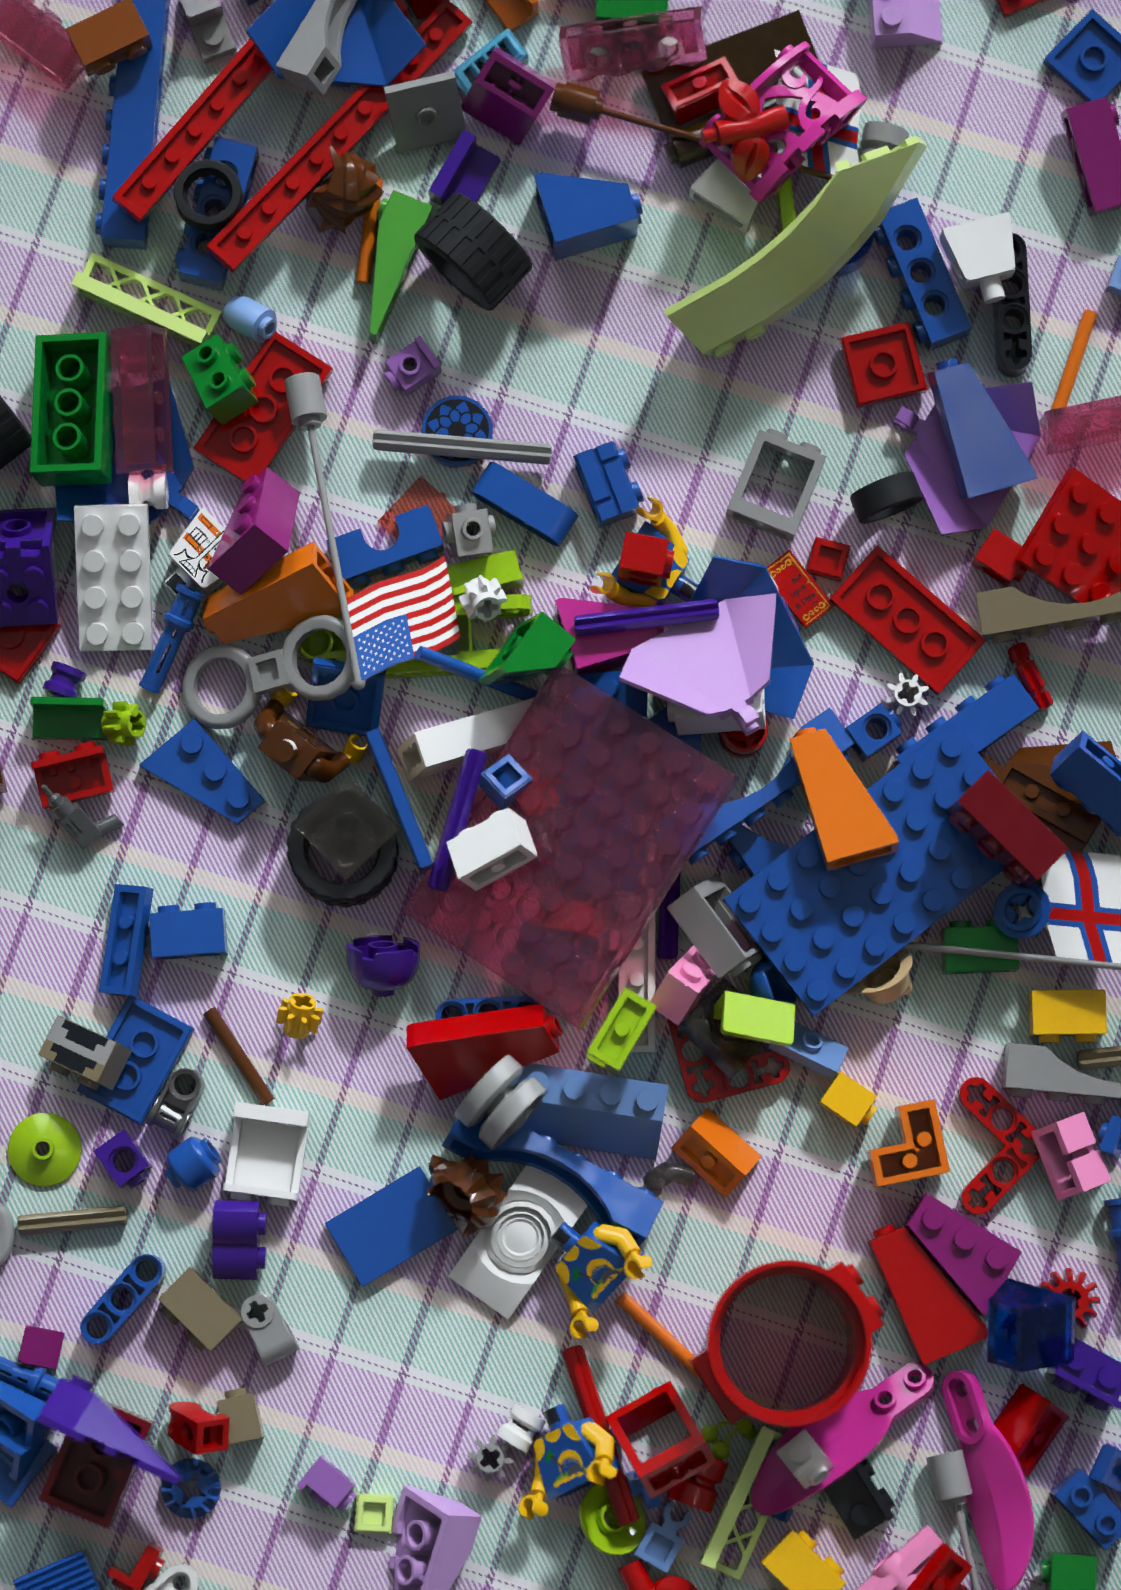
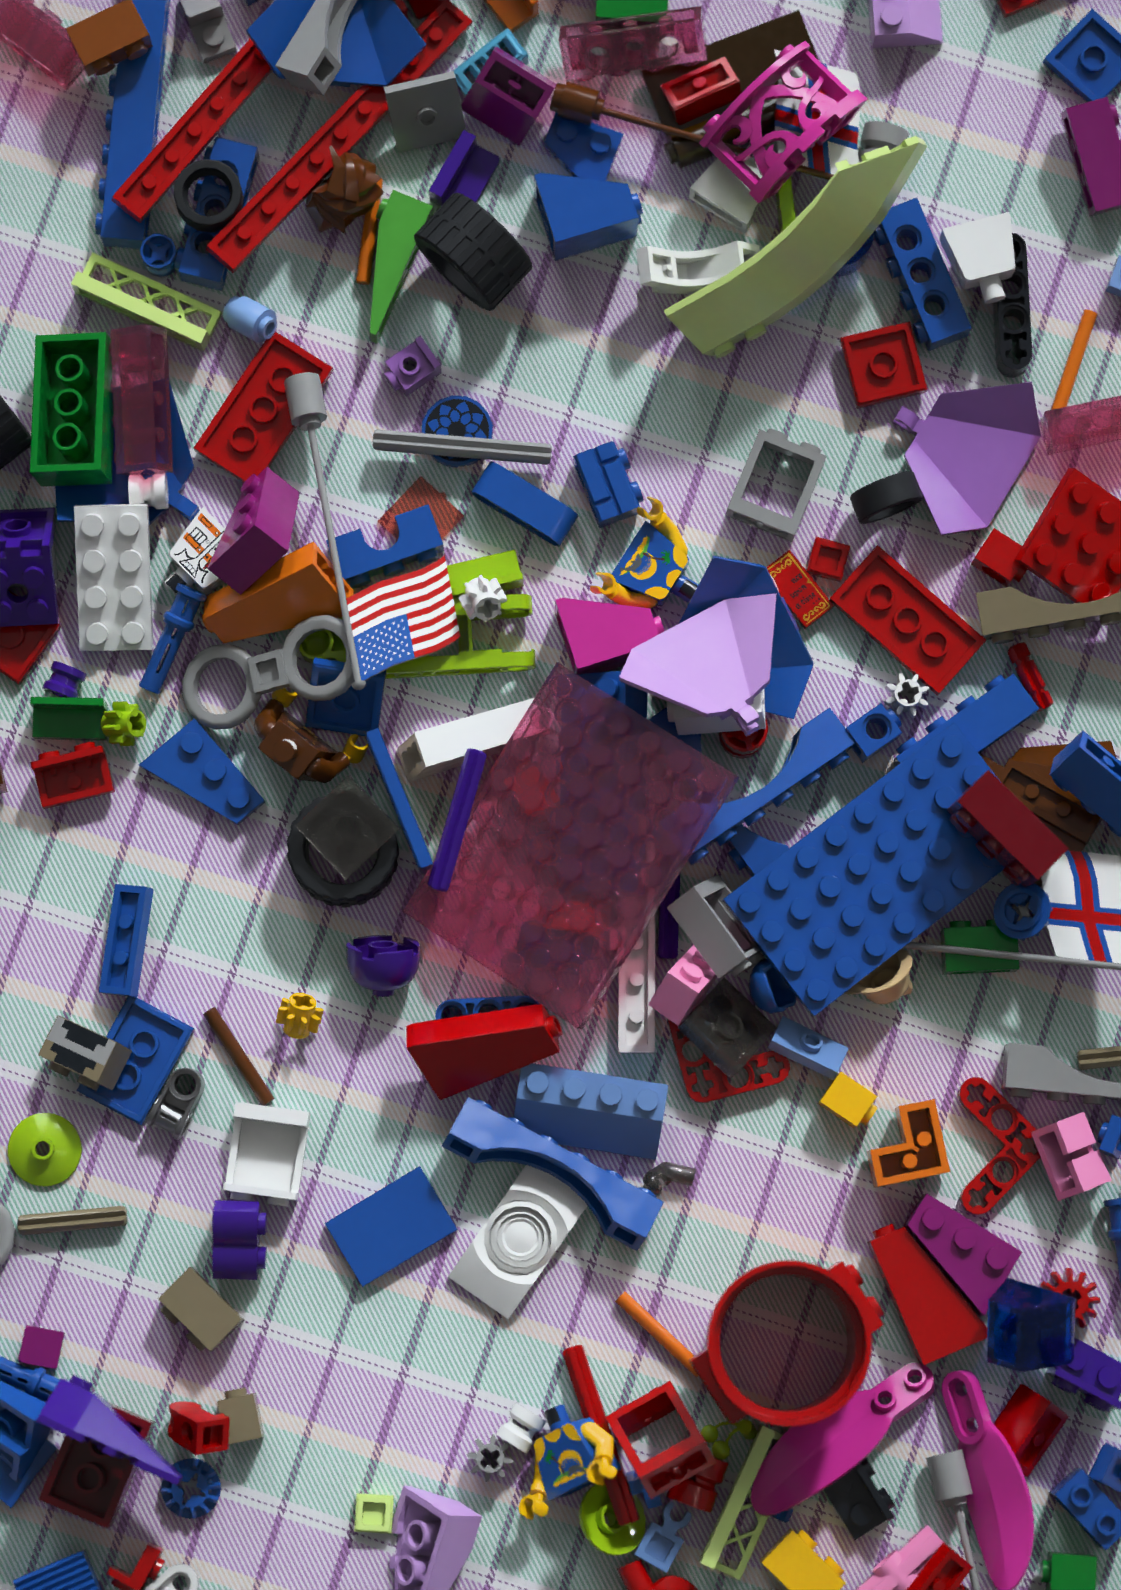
dark grey piece [41,784,124,849] -> none
blue beam [80,1254,166,1344] -> none
dark purple brick [93,1129,153,1189] -> none
blue brick [149,902,228,961] -> none
blue head [165,1137,222,1191] -> none
green brick [182,334,258,425] -> none
light grey piece [241,1293,300,1367] -> none
medium lavender brick [296,1455,356,1512] -> none
blue bar [415,646,548,708] -> none
reddish brown hair [427,1154,508,1237] -> none
light grey brick [442,503,496,557] -> none
white brick [446,808,538,891] -> none
light grey wheel [454,1055,548,1150] -> none
green slope [478,612,576,685] -> none
blue slope [479,754,533,810] -> none
torso [550,1221,653,1339] -> none
dark purple axle [574,599,720,637] -> none
lime panel [586,987,657,1076] -> none
red brick [617,531,675,588] -> none
orange panel [671,1108,761,1198] -> none
red plant [700,79,790,182] -> none
lime panel [713,991,795,1047] -> none
white bracket [776,1429,834,1489] -> none
orange slope [790,727,899,871] -> none
blue slope [927,358,1037,499] -> none
yellow brick [1028,989,1107,1044] -> none
none -> blue wheel [140,233,177,277]
none -> blue wing [544,112,623,181]
none -> white arch [636,240,760,294]

